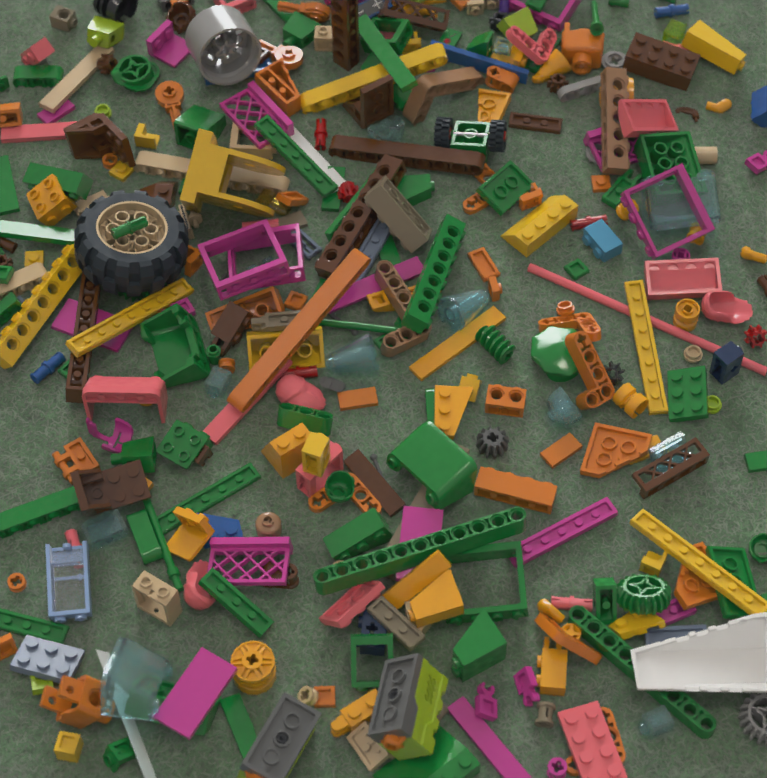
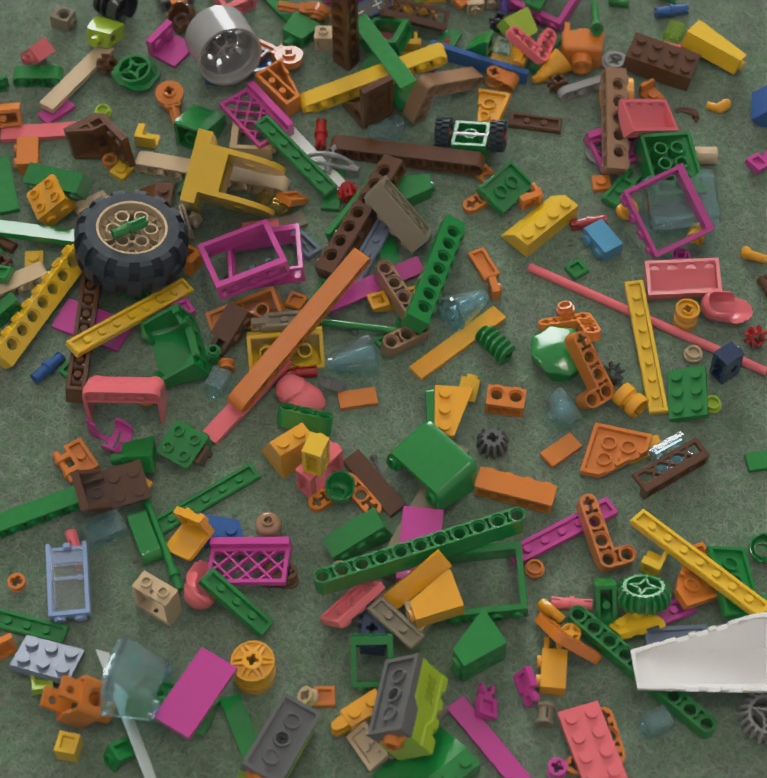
none -> orange brick [13,136,41,174]
none -> flat silver piece [307,144,360,175]
none -> orange plate [524,559,545,579]
none -> orange beam [576,493,637,573]
none -> orange bracket [638,78,665,99]

